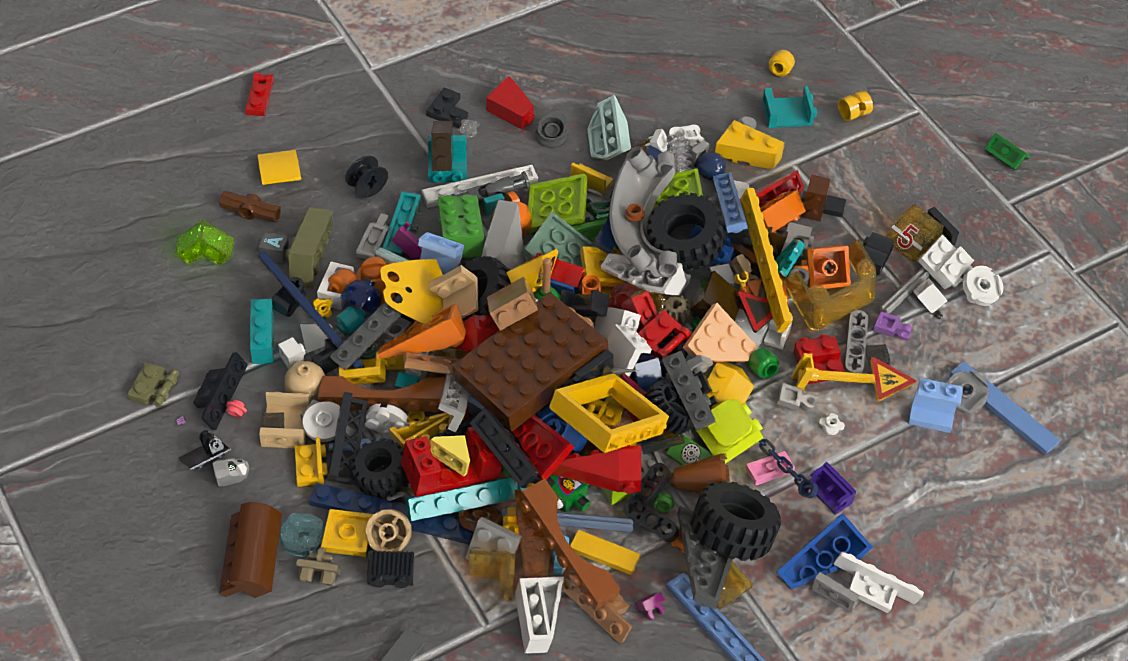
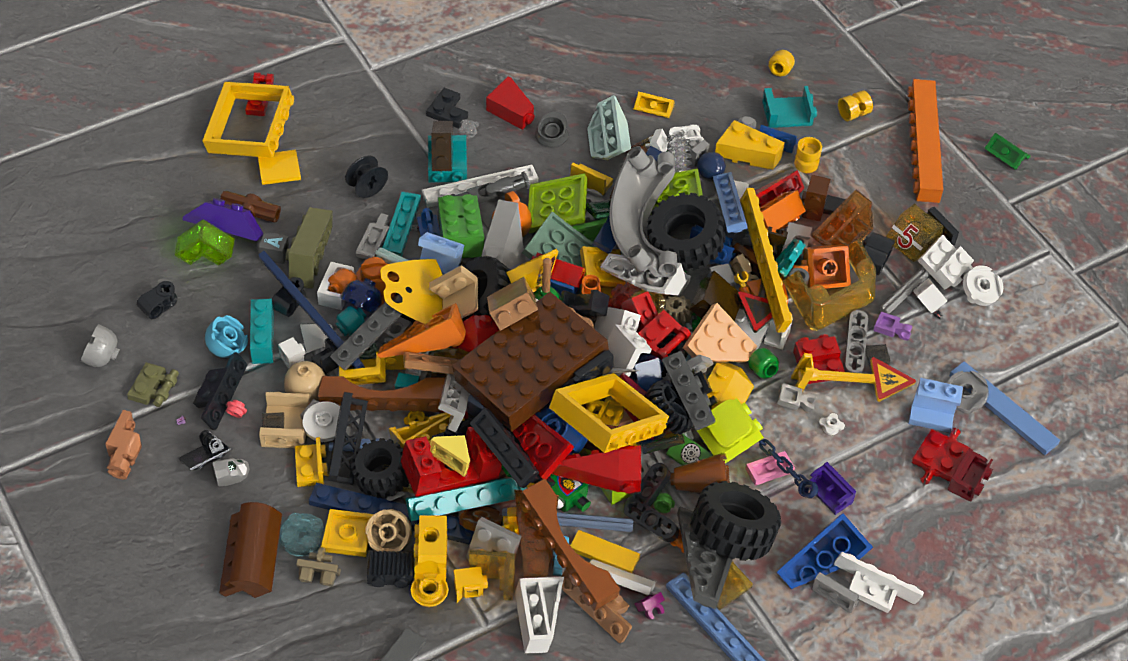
yellow plate [312,298,333,318] -> none
white plate [365,404,409,439] -> none
magenta hinge [391,222,423,260] -> none
teal tile [483,193,504,216] -> none
dark orange plate [625,204,645,222] -> none
none -> light grey cylinder [81,324,120,367]
none -> nougat plate [106,410,142,480]
none -> black piece [136,281,178,319]
none -> dark purple wedge [182,198,264,241]
none -> yellow window [203,82,294,158]
none -> medium azure cylinder [204,315,248,358]
none -> yellow brick [410,515,449,607]
none -> blue hinge [417,208,441,237]
none -> yellow window [454,567,488,603]
none -> white tile [589,559,656,595]
none -> yellow slope [633,91,675,118]
none -> blue hinge [759,125,798,153]
none -> yellow wheel [794,137,822,173]
none -> clear orange wedge [811,189,874,253]
none -> orange brick [907,79,943,203]
none -> red plate [912,428,970,484]
none -> dark red hinge [948,448,993,502]

